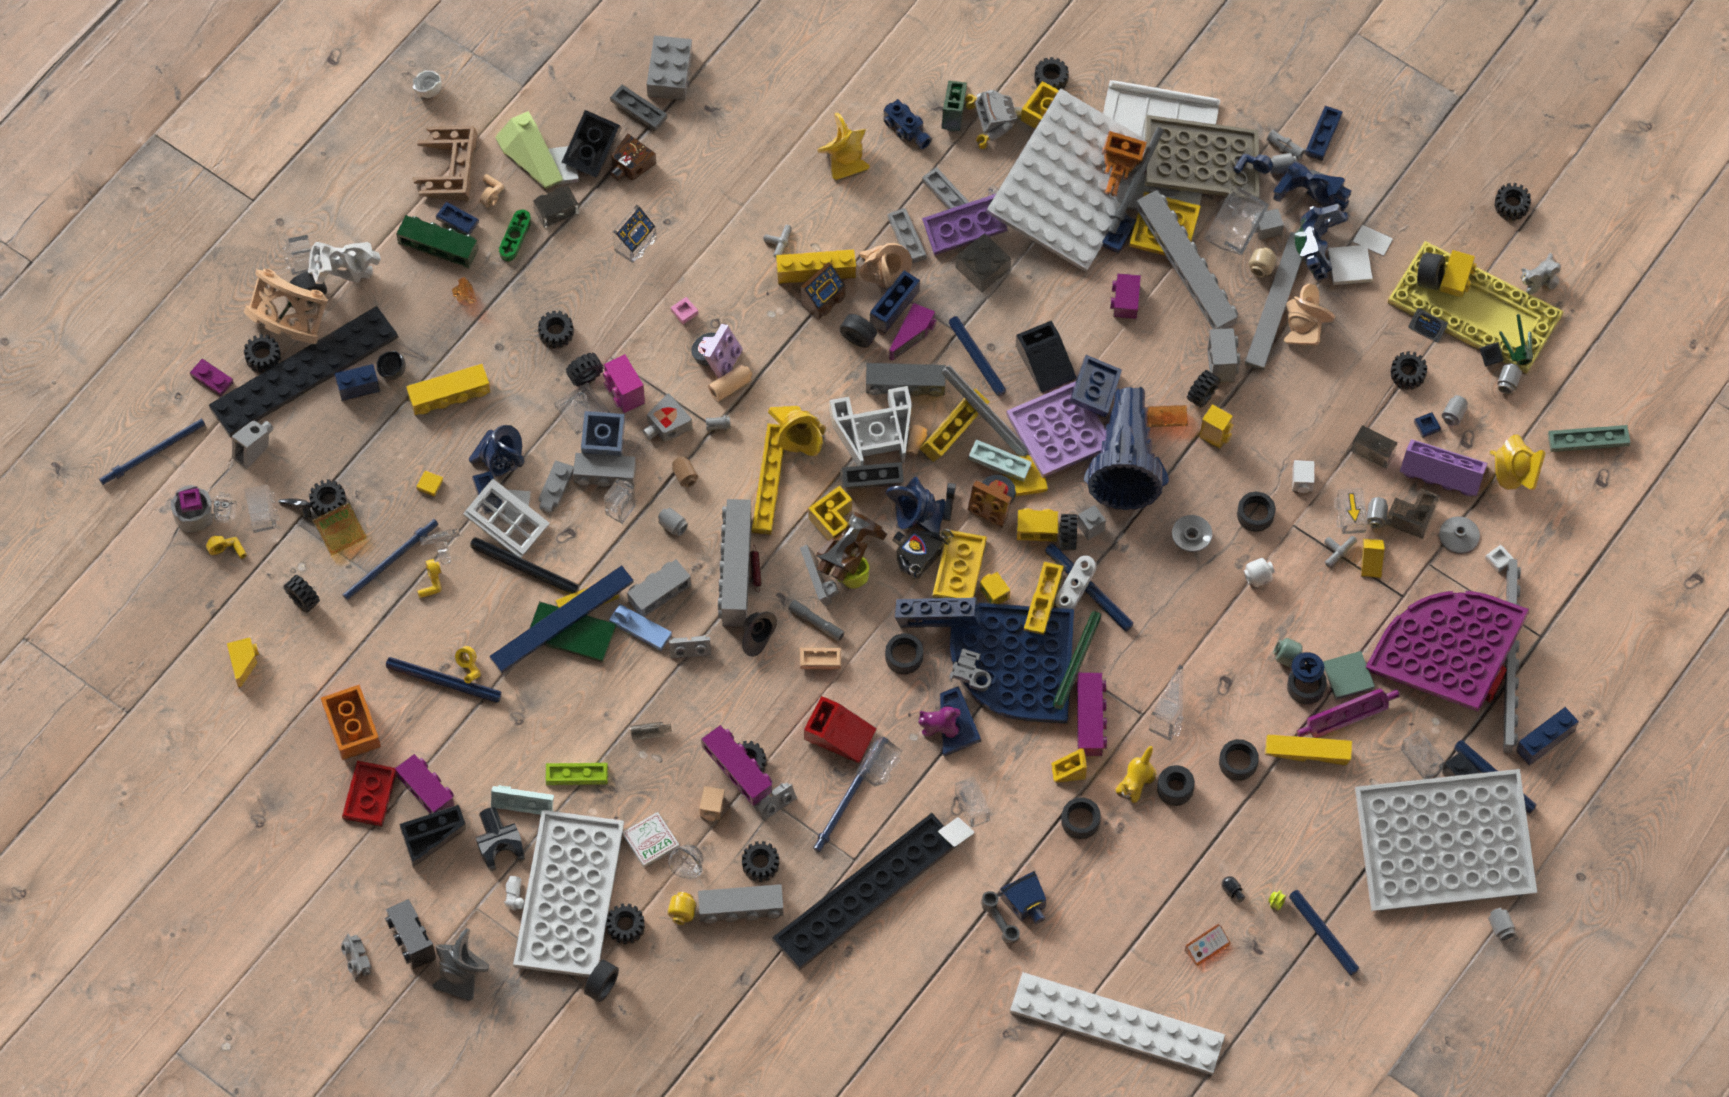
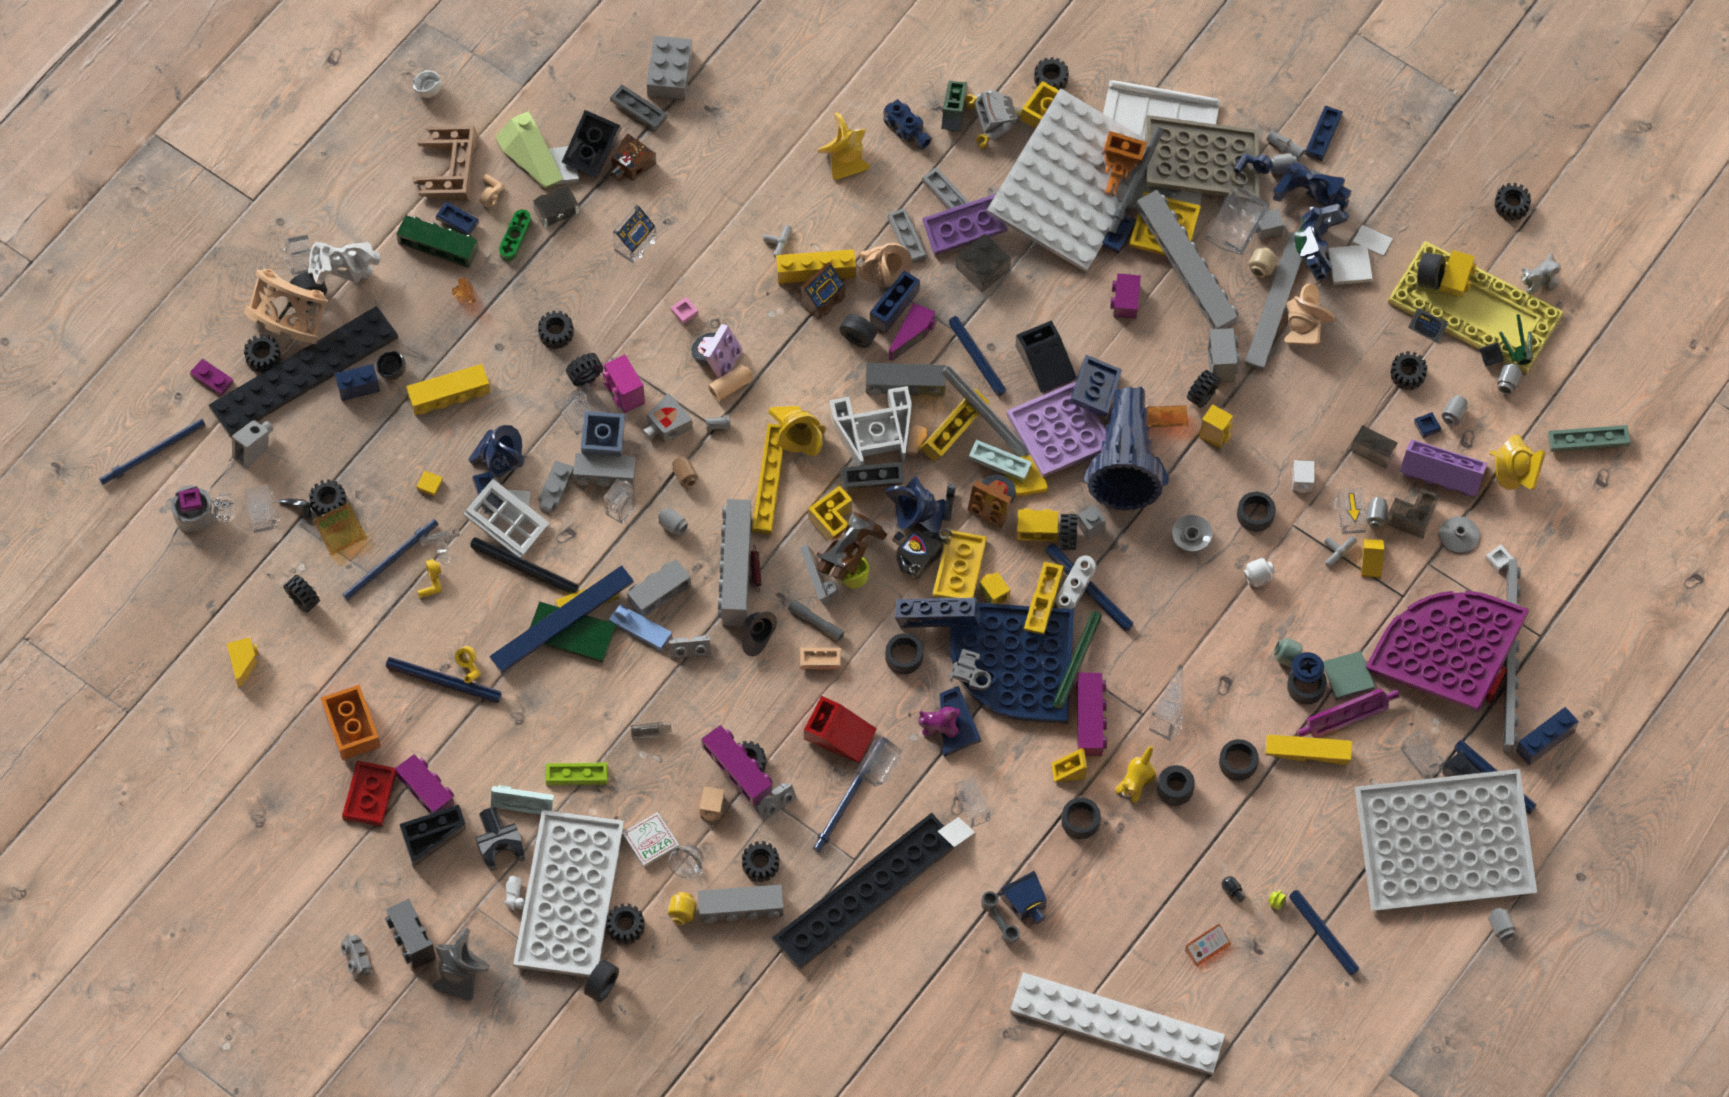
yellow plate [206,536,247,559] -> none

